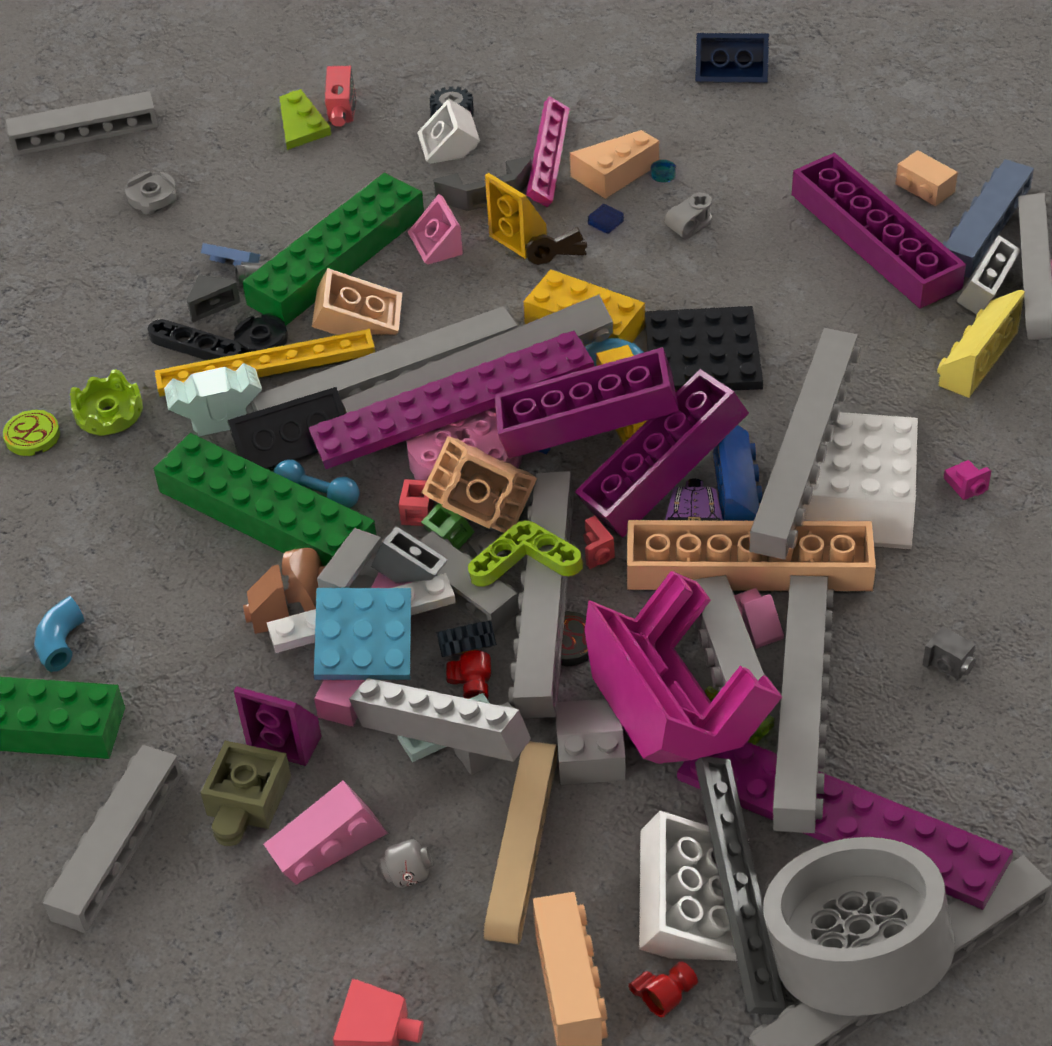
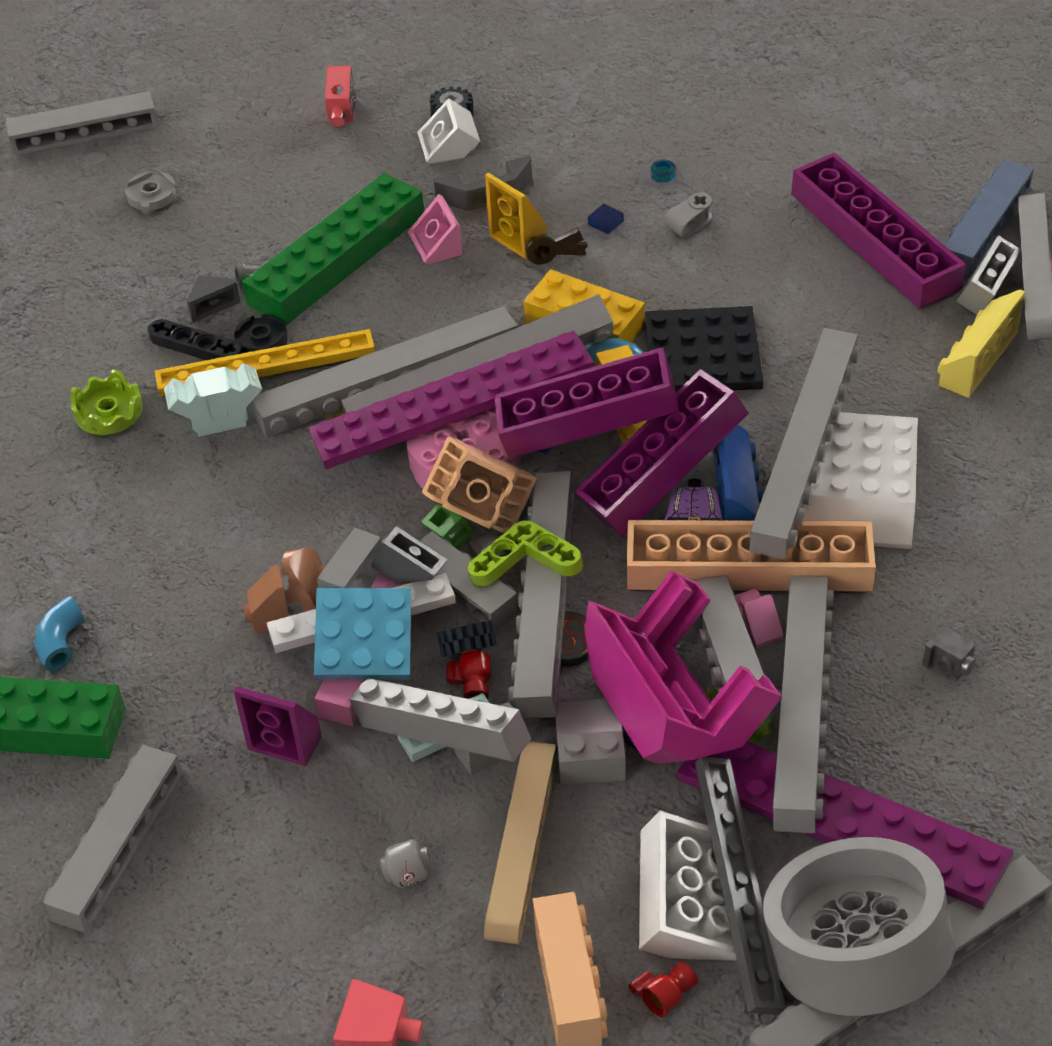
lime tile [3,410,60,456] -> none
green brick [153,433,377,566] -> none
medium blue plate [201,243,260,265] -> none
olive brick [201,740,291,846] -> none
black plate [227,387,345,469] -> none
bright pink wedge [263,780,388,885] -> none
dark azure piece [273,460,360,508] -> none
lime wing [279,89,332,150] -> none
light nougat slope [312,268,402,335] -> none
coral brick [398,479,434,526] -> none
dark pink plate [526,96,570,207] -> none
light nougat wedge [570,130,659,199] -> none
coral bracket [583,515,615,569] -> none
dark blue slope [695,33,769,83] -> none
light nougat brick [896,150,958,207] -> none
dark pink bracket [943,460,991,500] -> none

